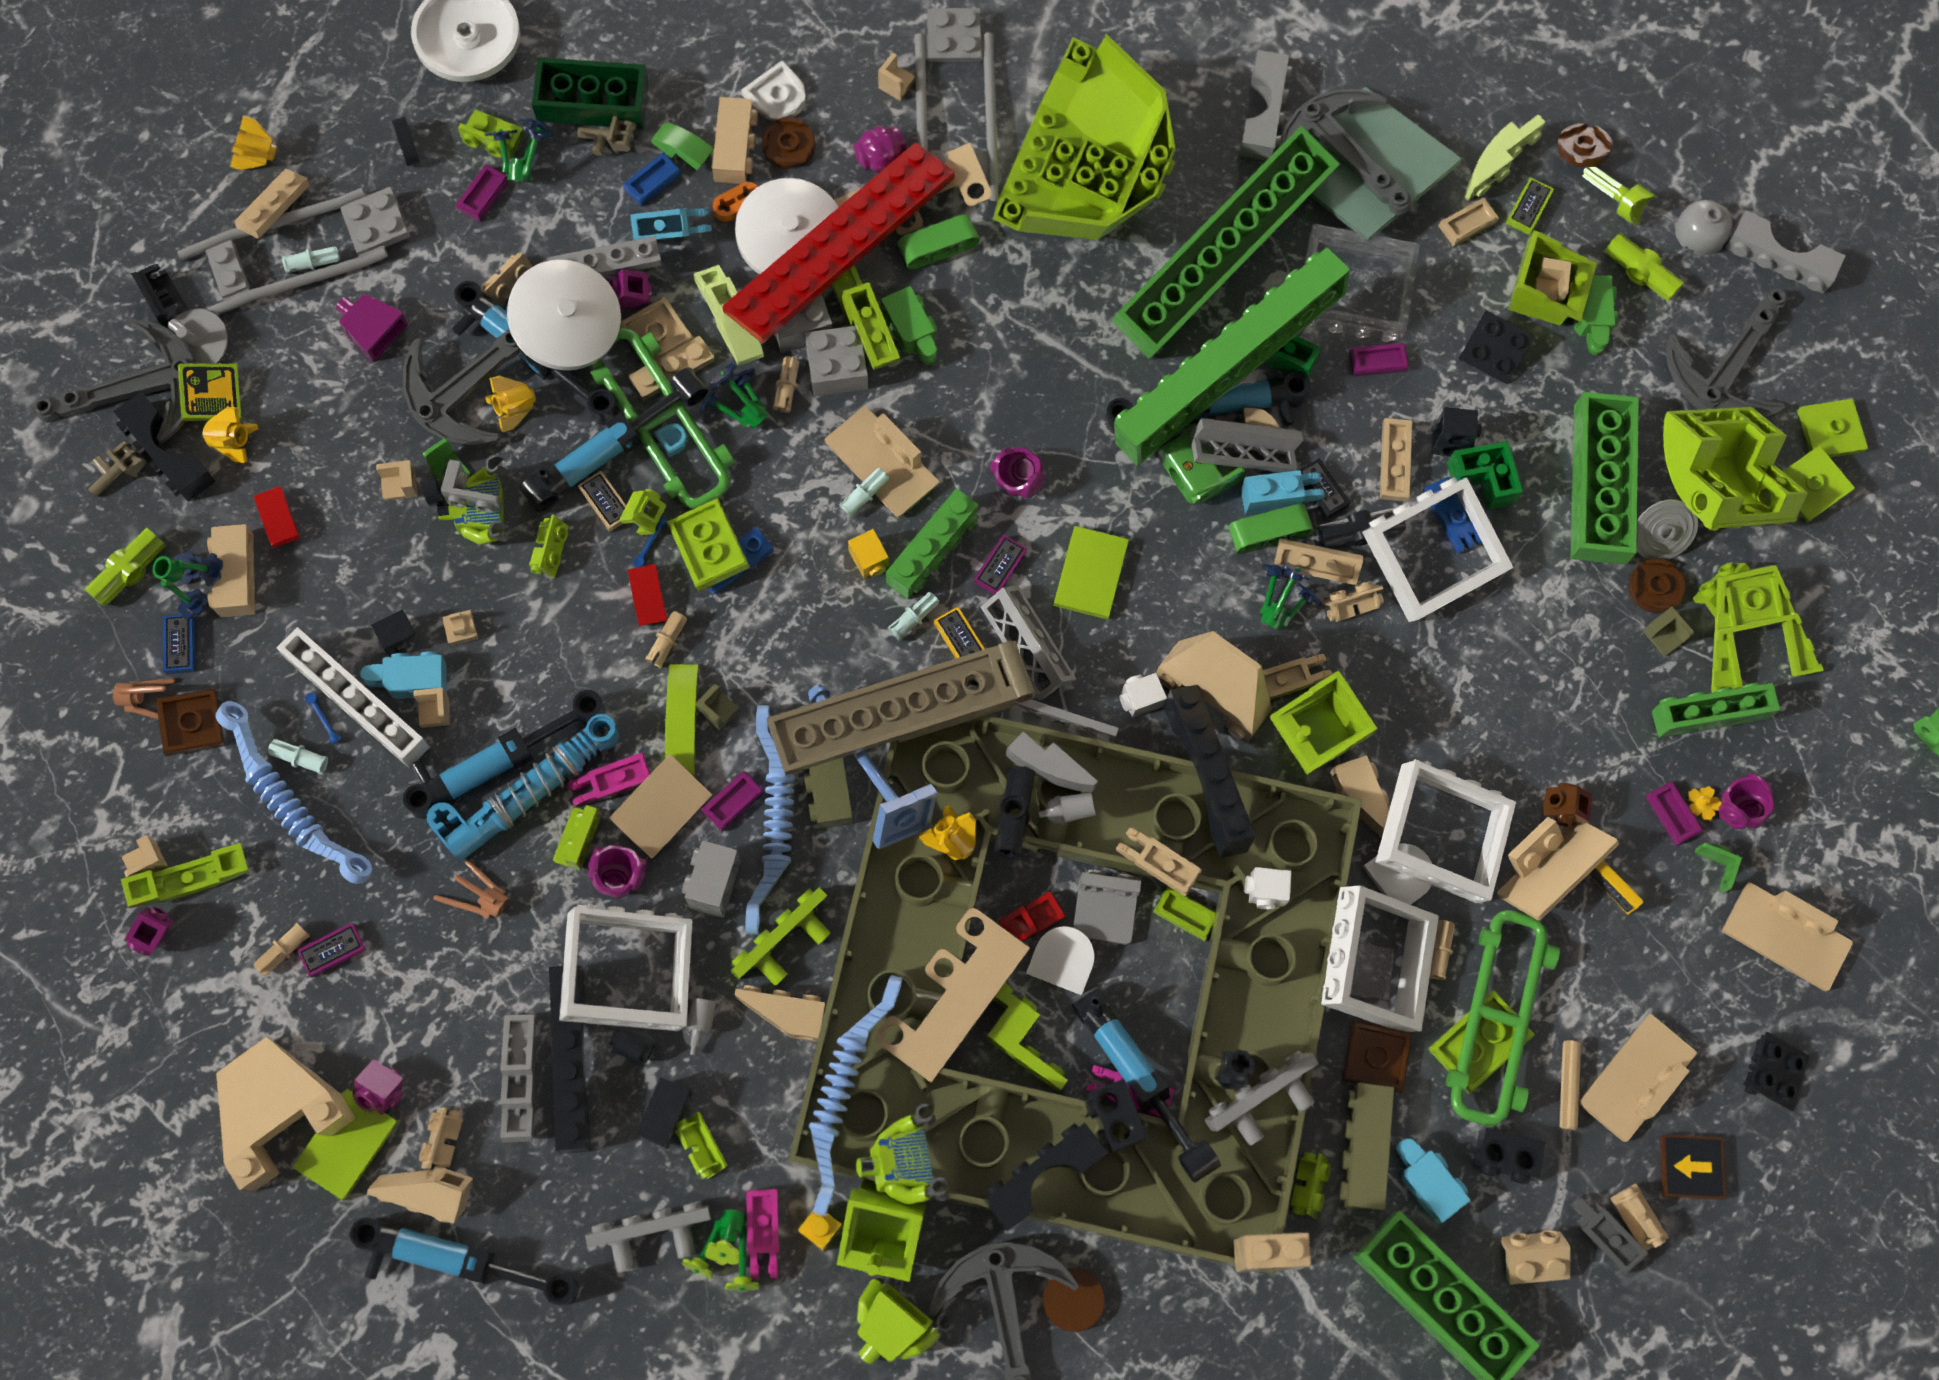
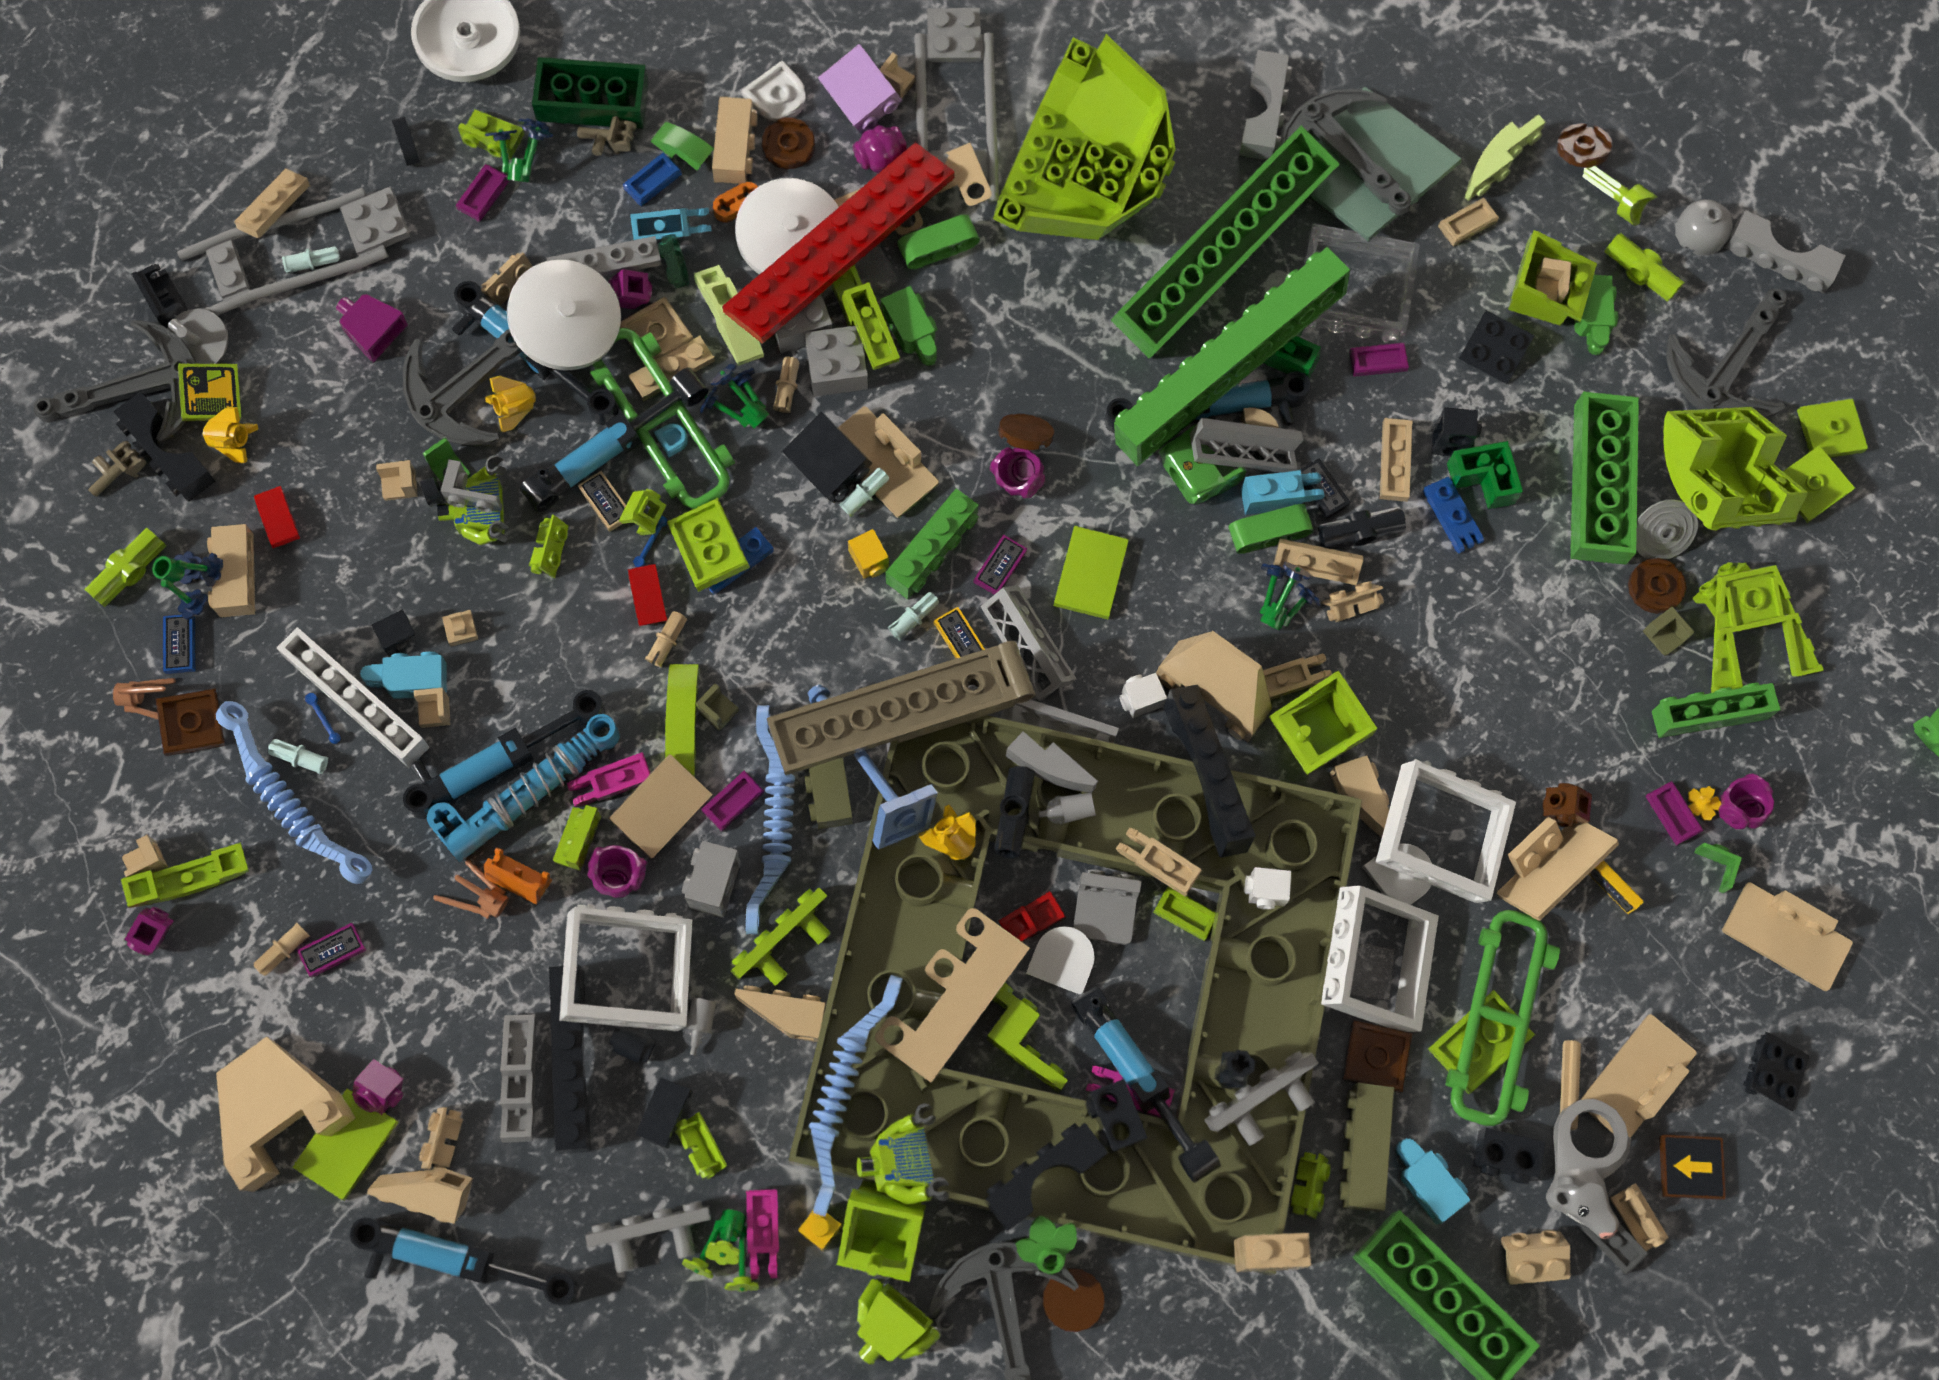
yellow brick [230,115,277,170] -> none
white window [1362,477,1513,622] -> none
tan axle [1430,920,1455,980] -> none
tile [1506,177,1554,235] -> none
none -> orange hinge [484,847,552,905]
none -> clear green plate [658,234,689,288]
none -> black brick [782,412,873,503]
none -> lavender panel [818,44,902,133]
none -> reddish brown tile [998,413,1054,450]
none -> bright green plate [1016,1216,1077,1274]
none -> light grey animal [1546,1099,1631,1239]

